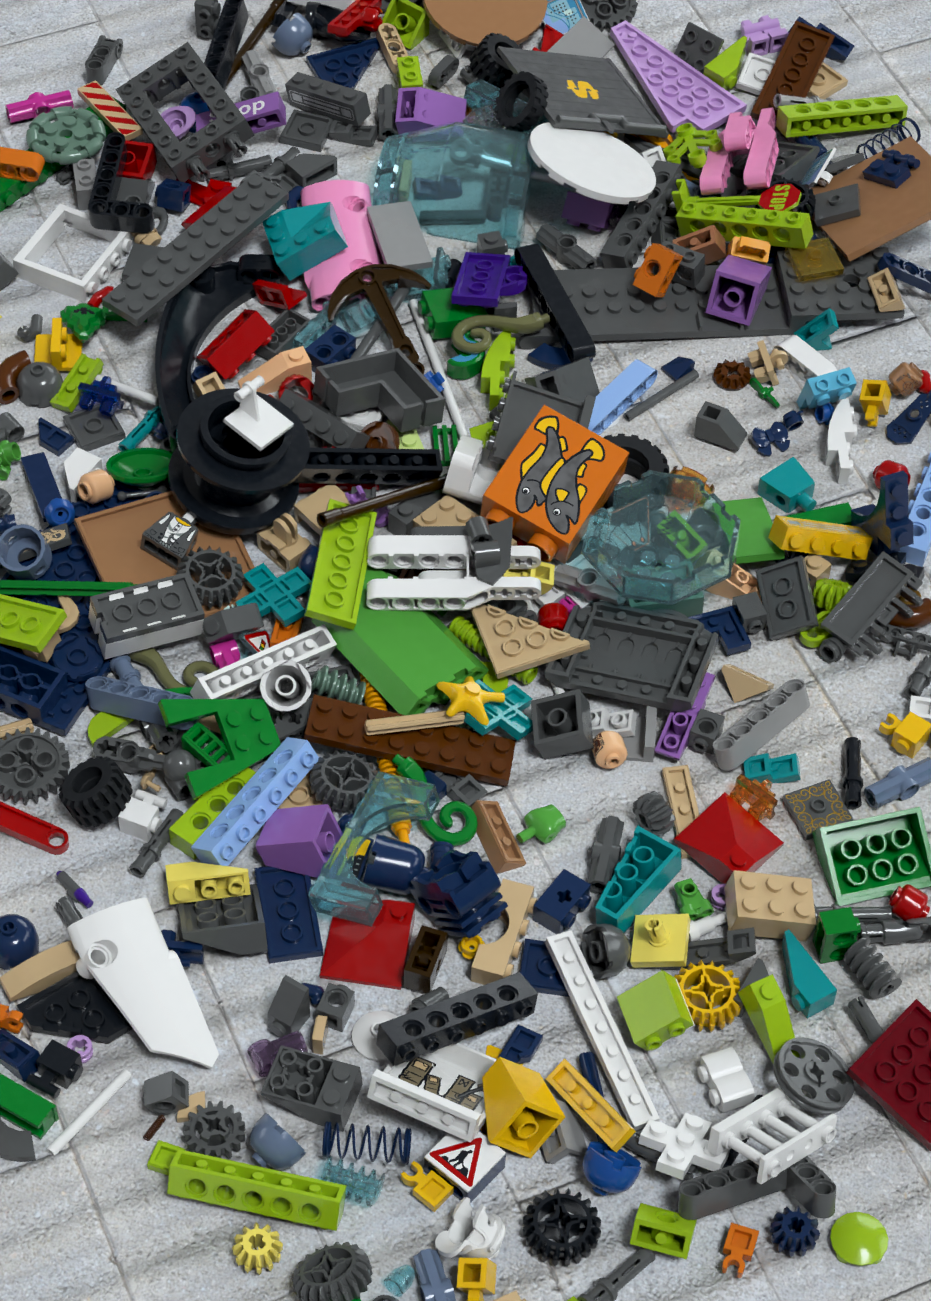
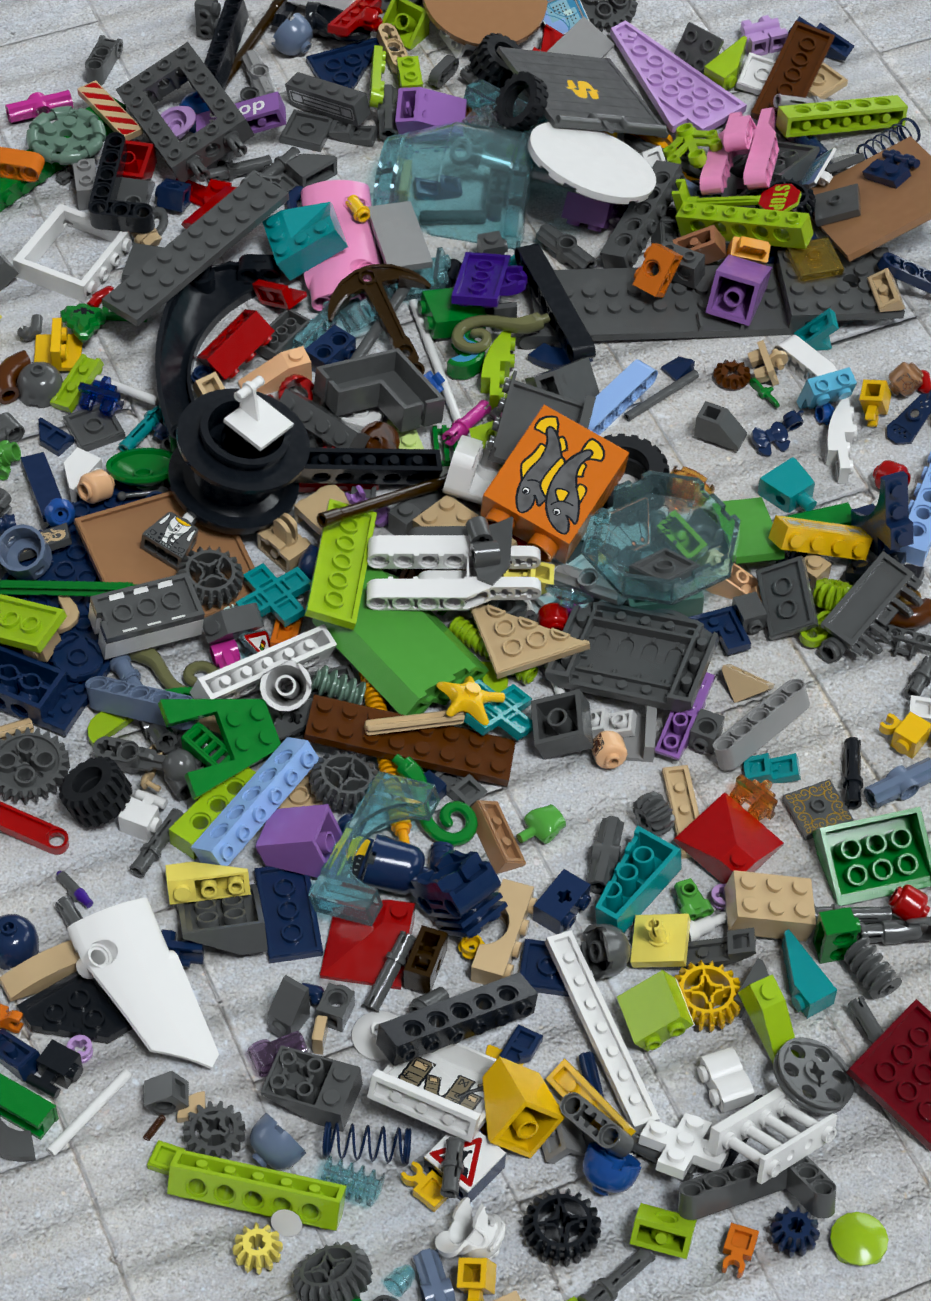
none -> white sticker [271,1209,302,1236]
none -> yellow pin [345,195,370,222]
none -> dark grey pin [363,931,416,1013]
none -> lime piece [369,45,386,108]
none -> dark grey pin [440,1137,465,1198]
none -> dark pink pin [442,400,492,446]
none -> clear light blue dish [545,584,594,609]
none -> dark grey beam [560,1092,634,1158]
none -> dark grey plate [629,548,701,591]

